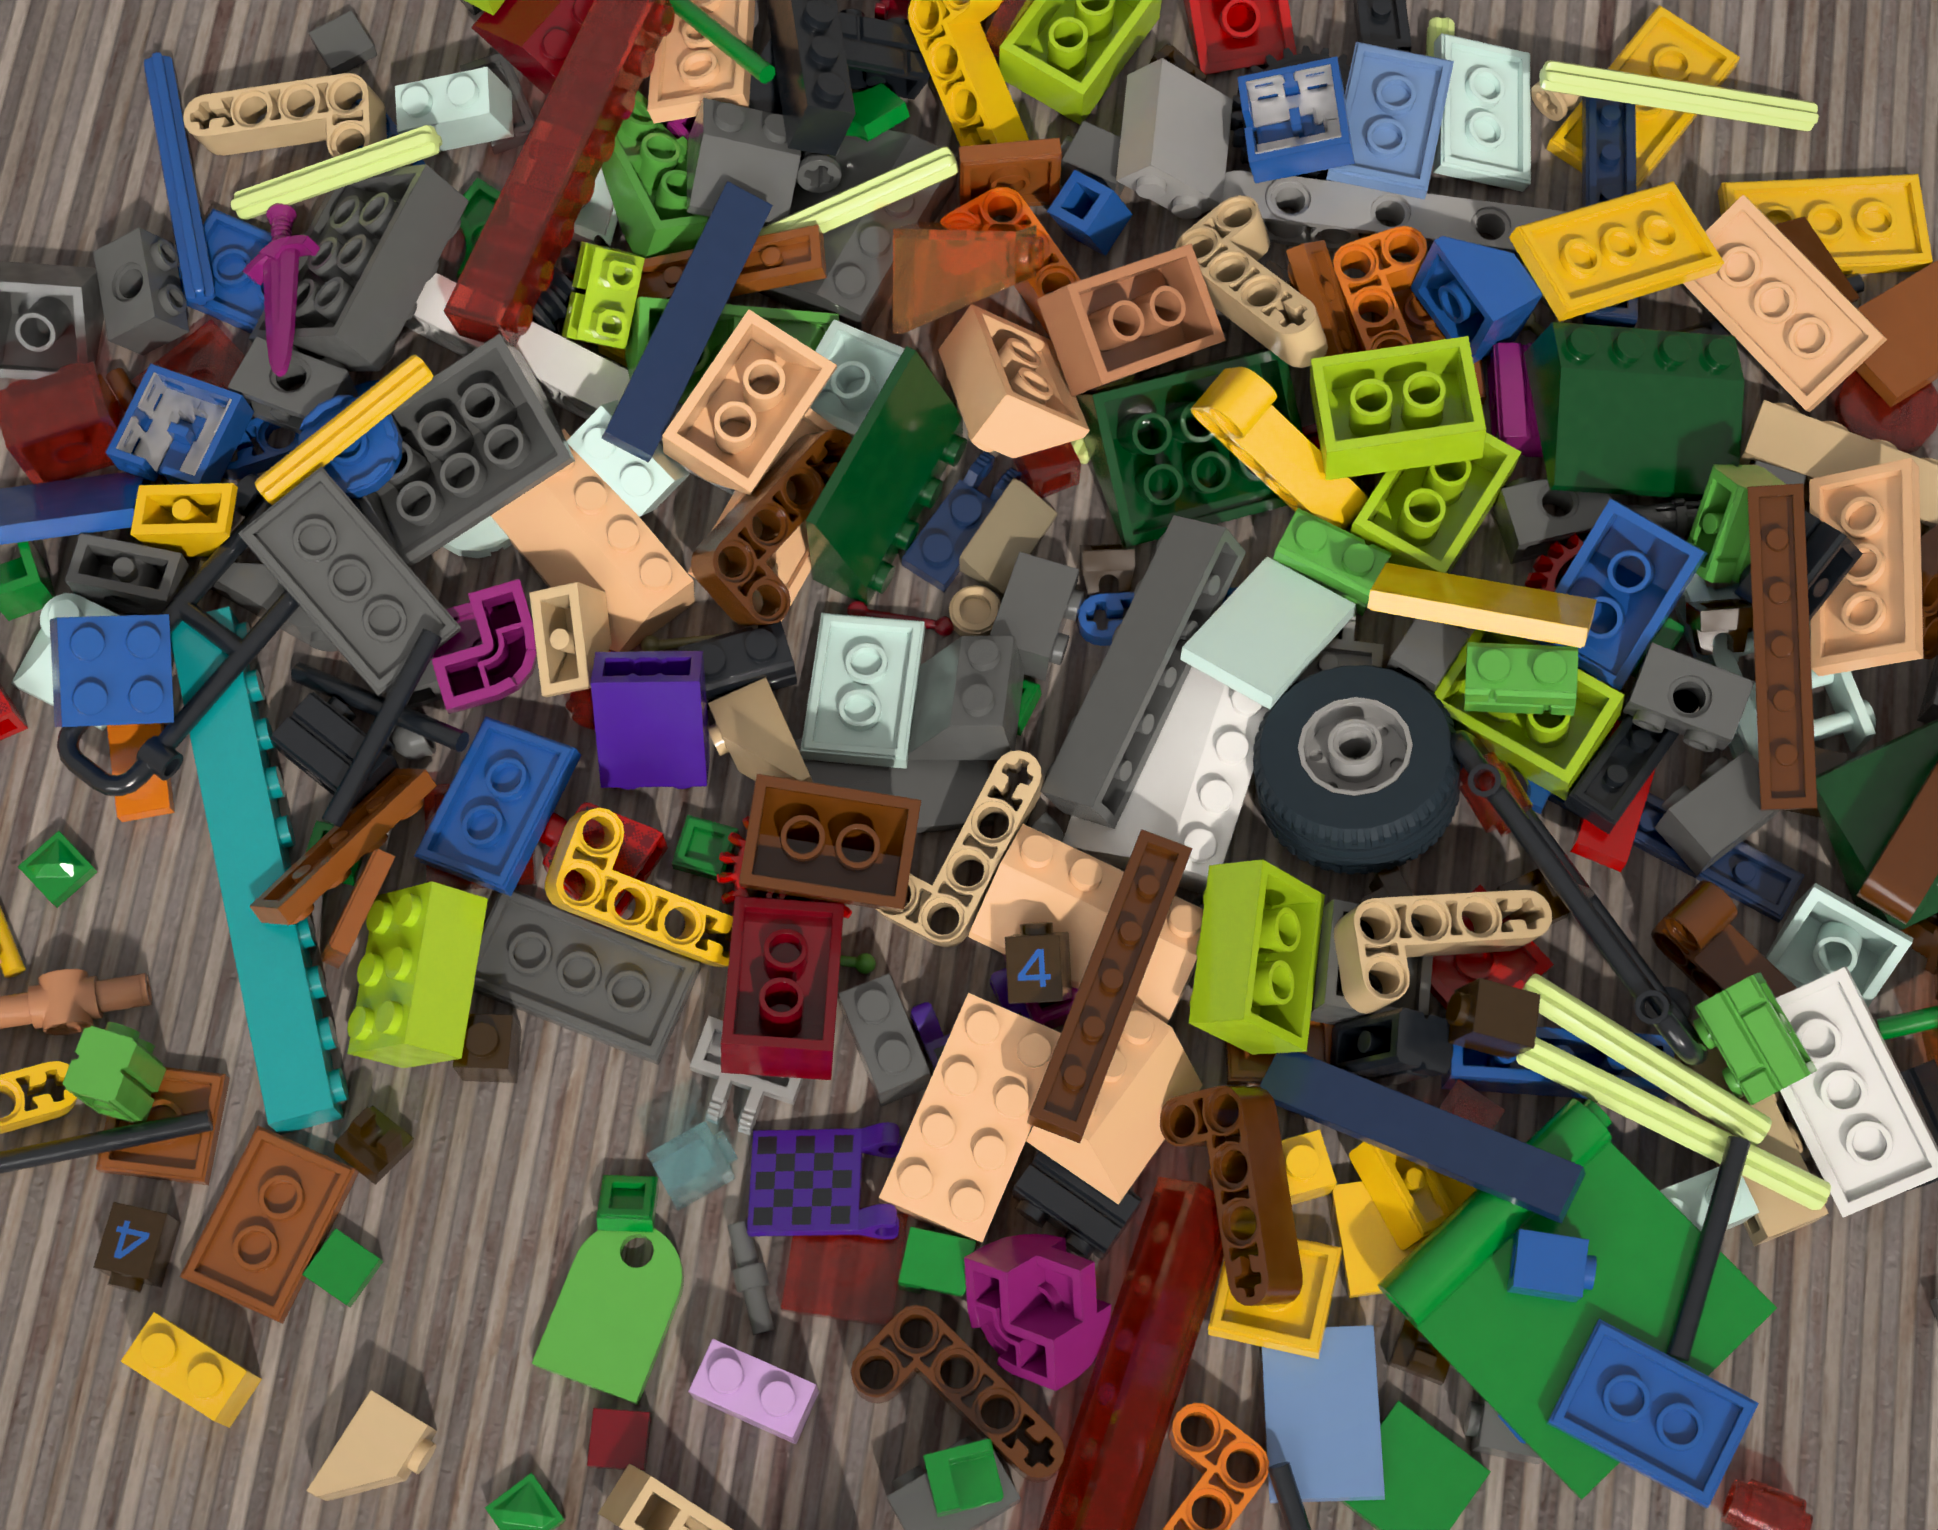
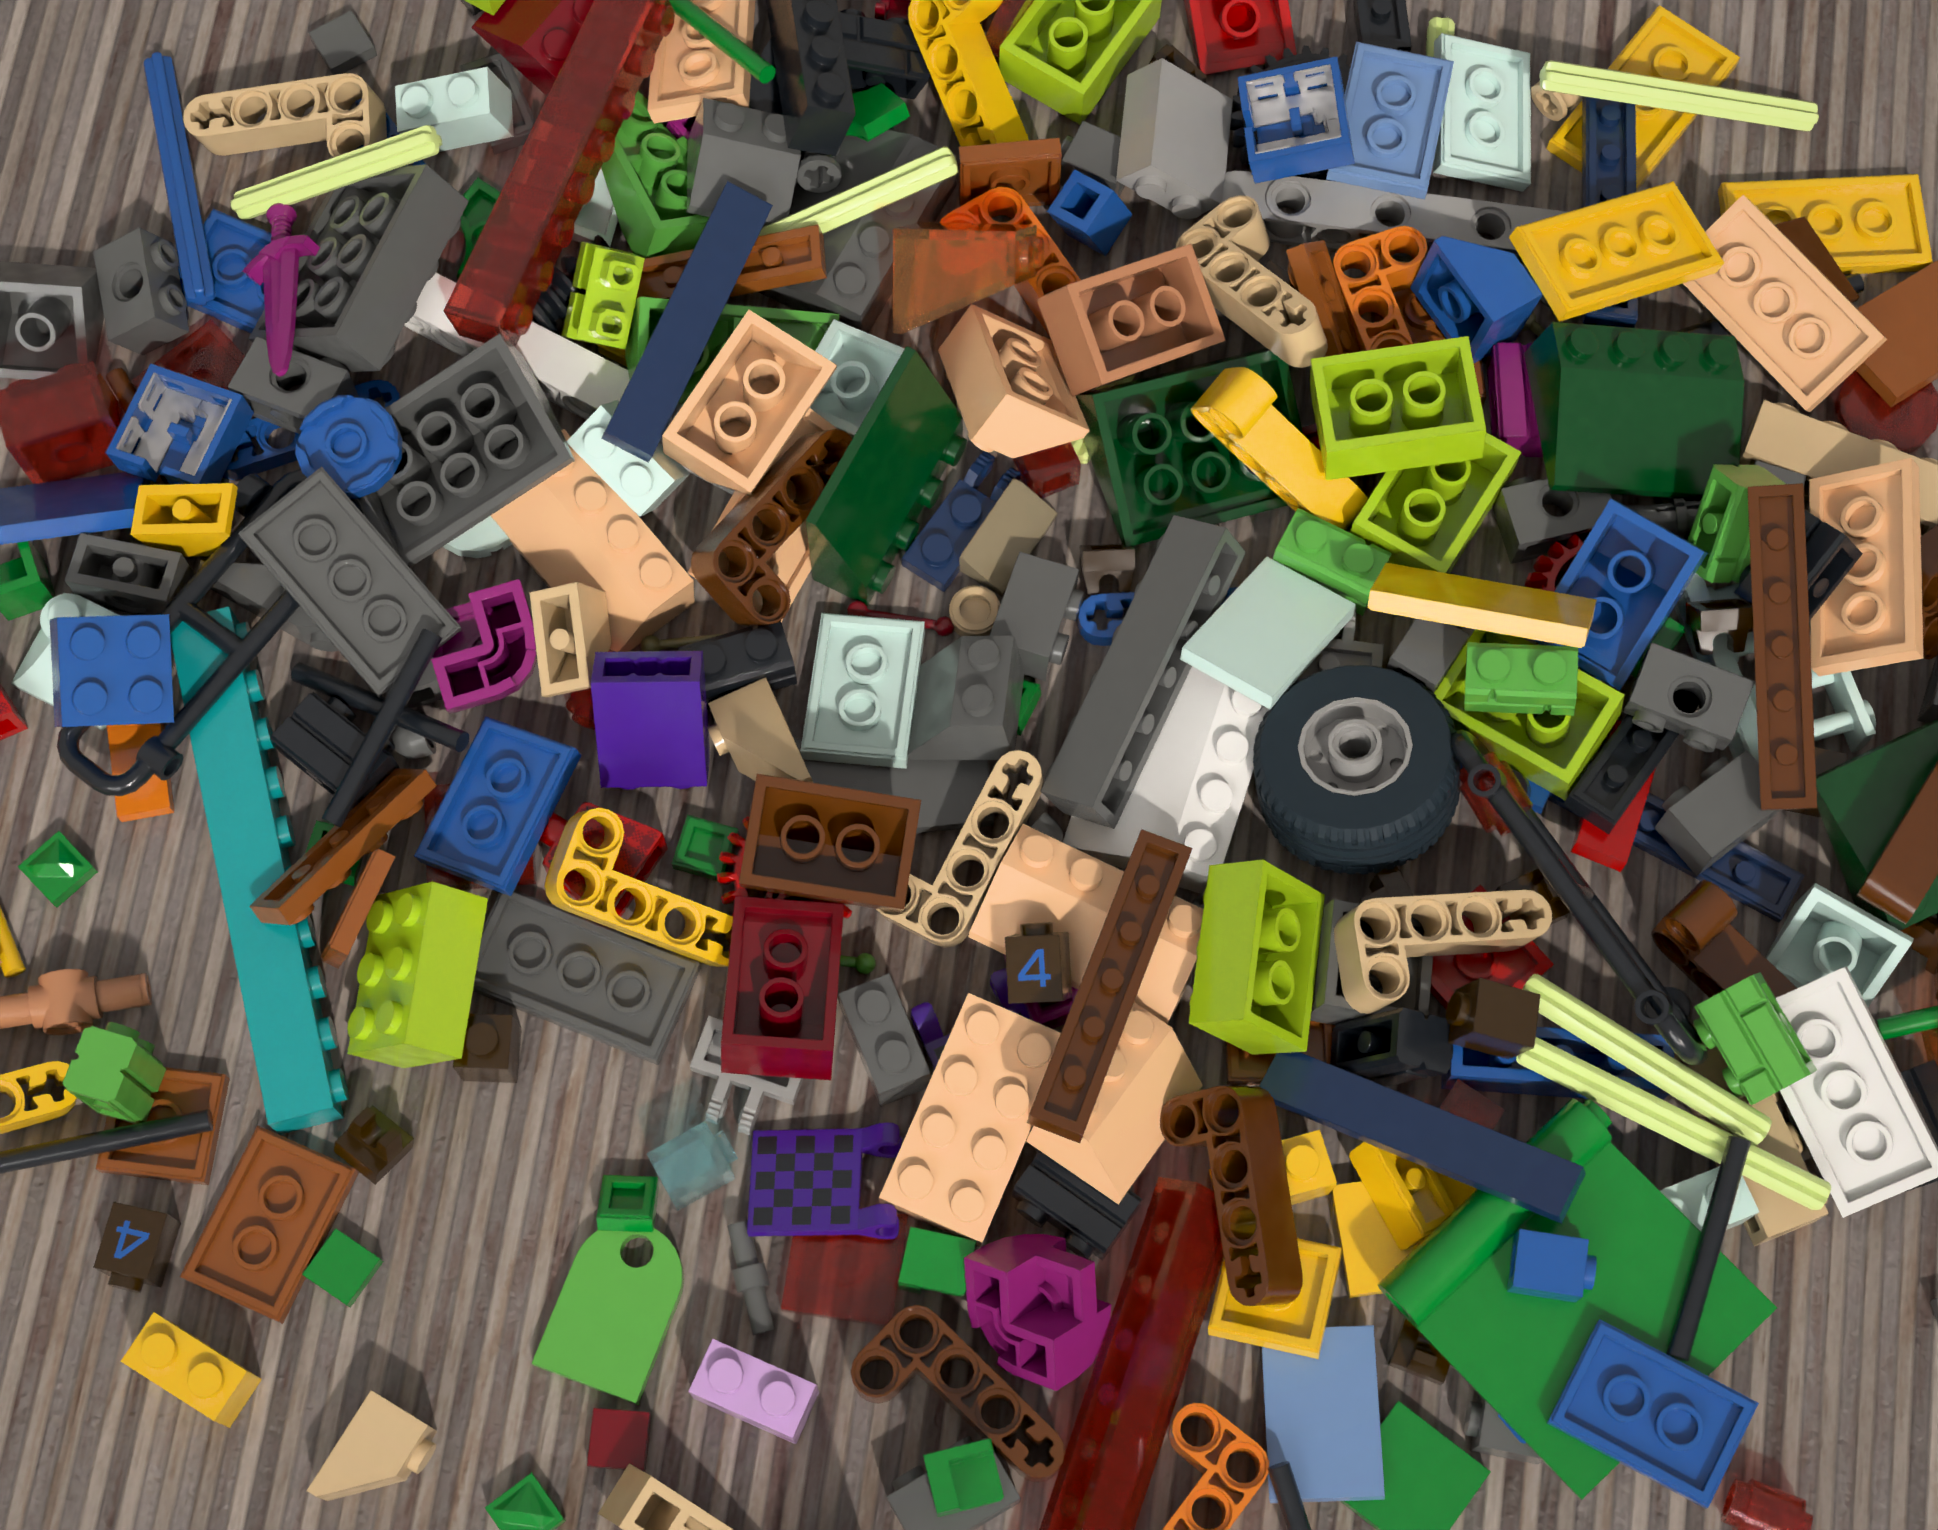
yellow axle [254,355,433,505] -> none

